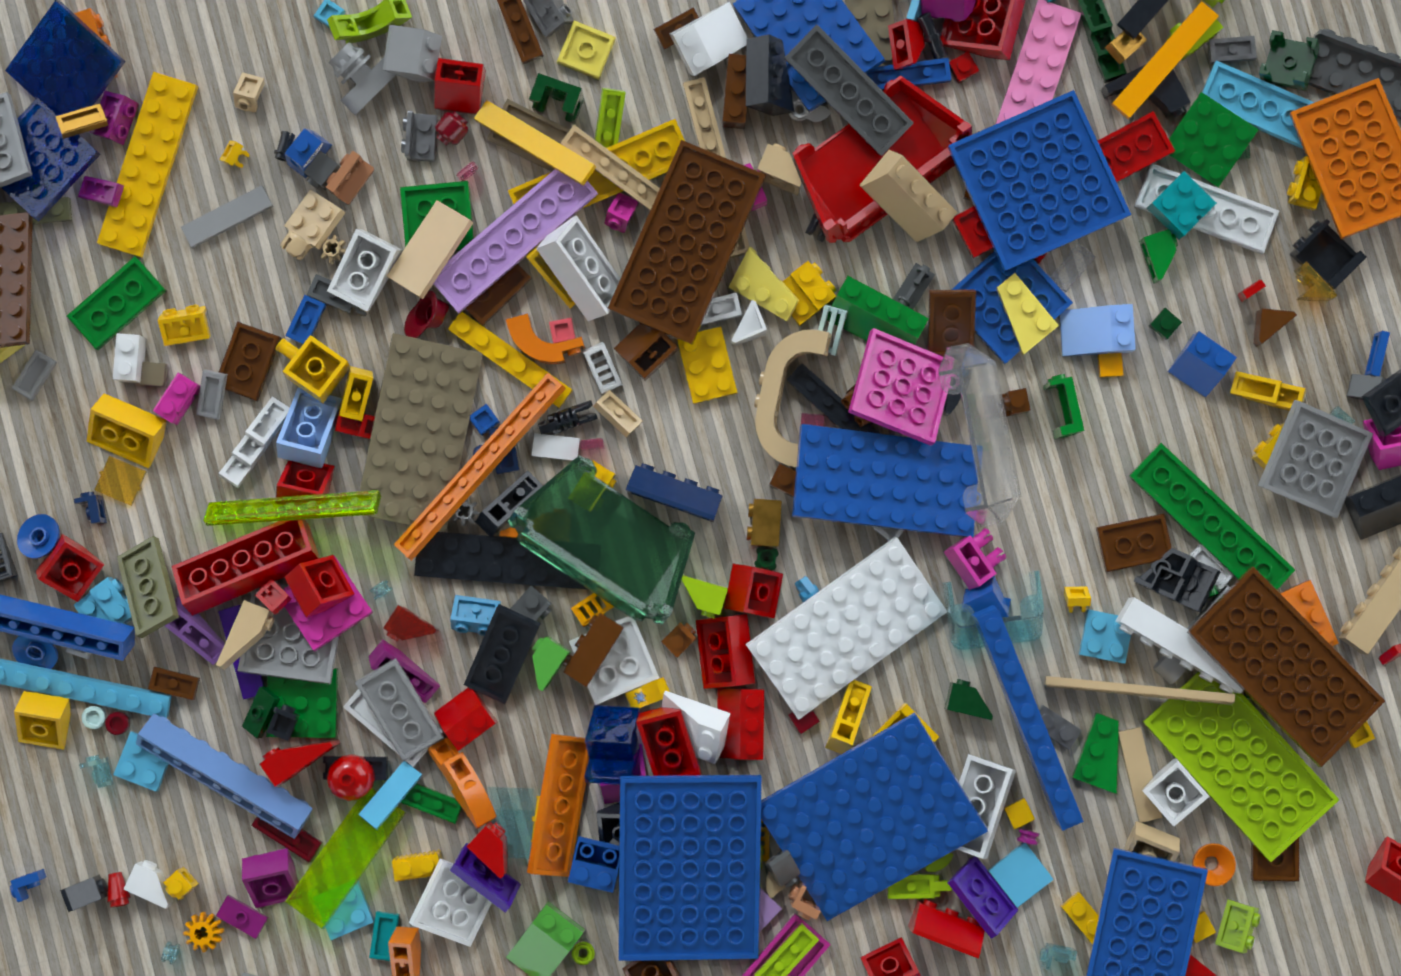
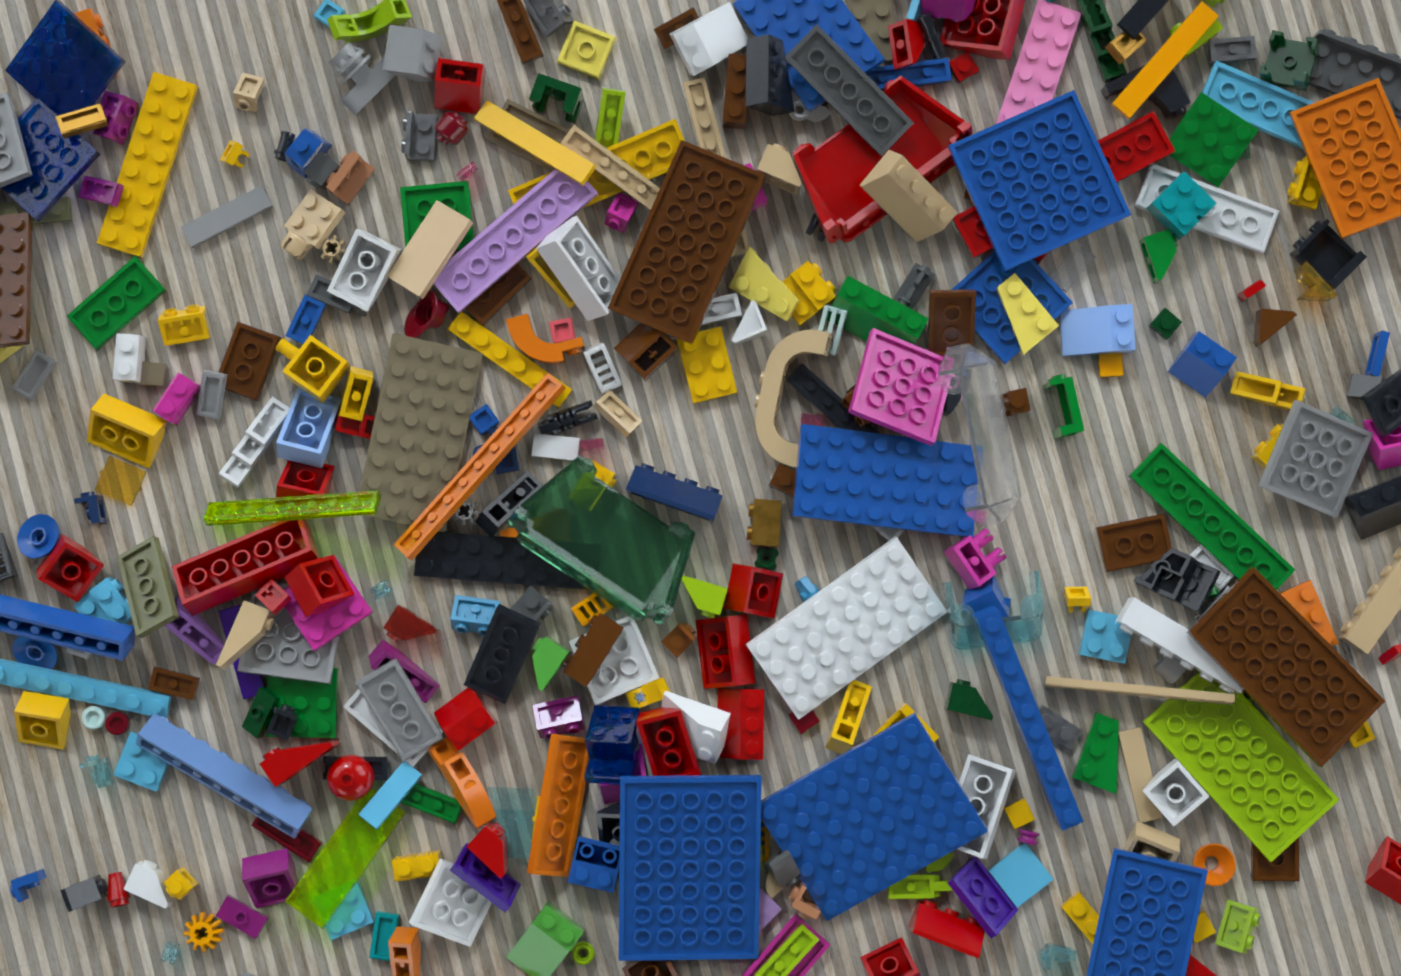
none -> magenta bracket [533,695,585,739]

